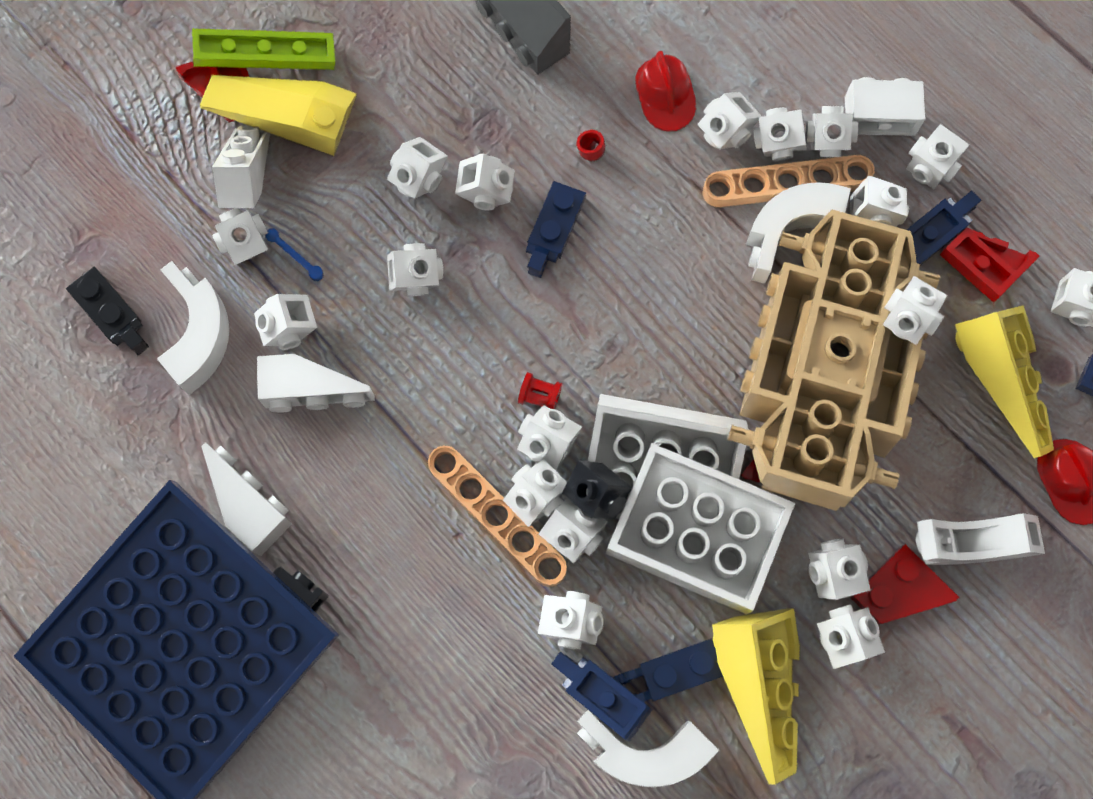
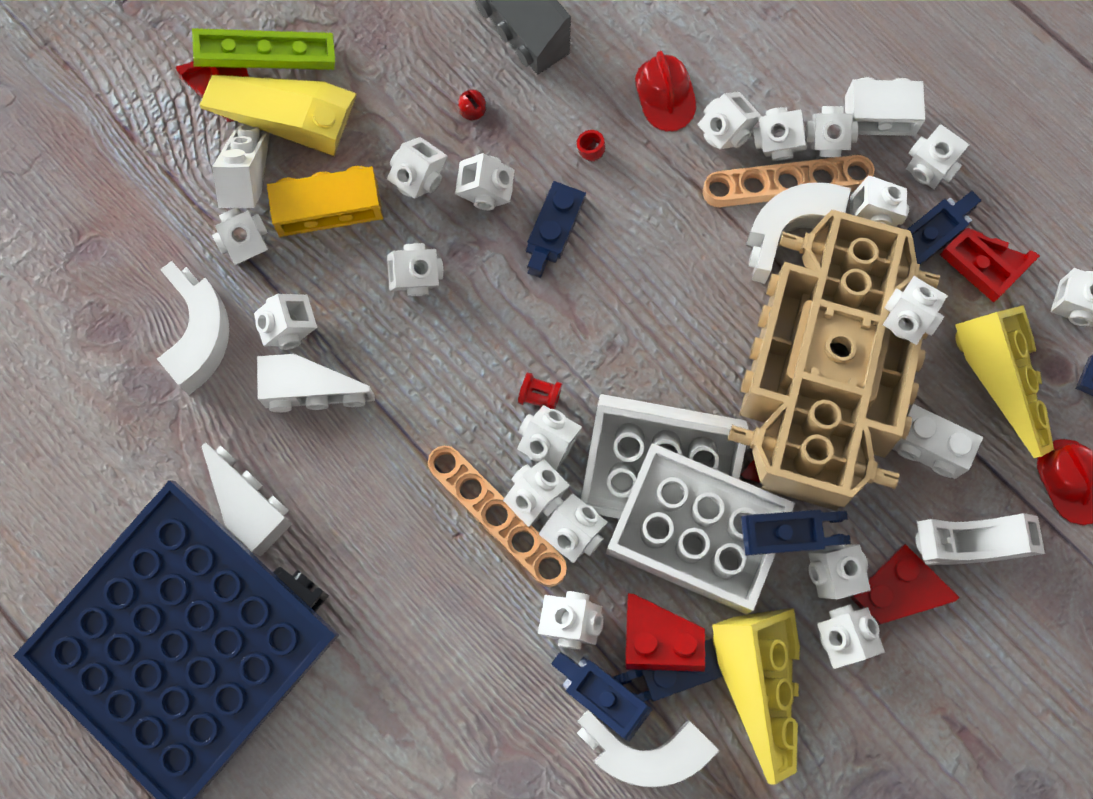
black hinge [65,266,149,356] -> none
blue hinge [265,228,324,281] -> none
black brick [562,460,633,520] -> none
none -> yellow brick [267,166,383,237]
none -> red hinge [458,89,486,120]
none -> red wing [626,593,705,672]
none -> dark blue hinge [741,510,851,556]
none -> white brick [892,404,983,479]

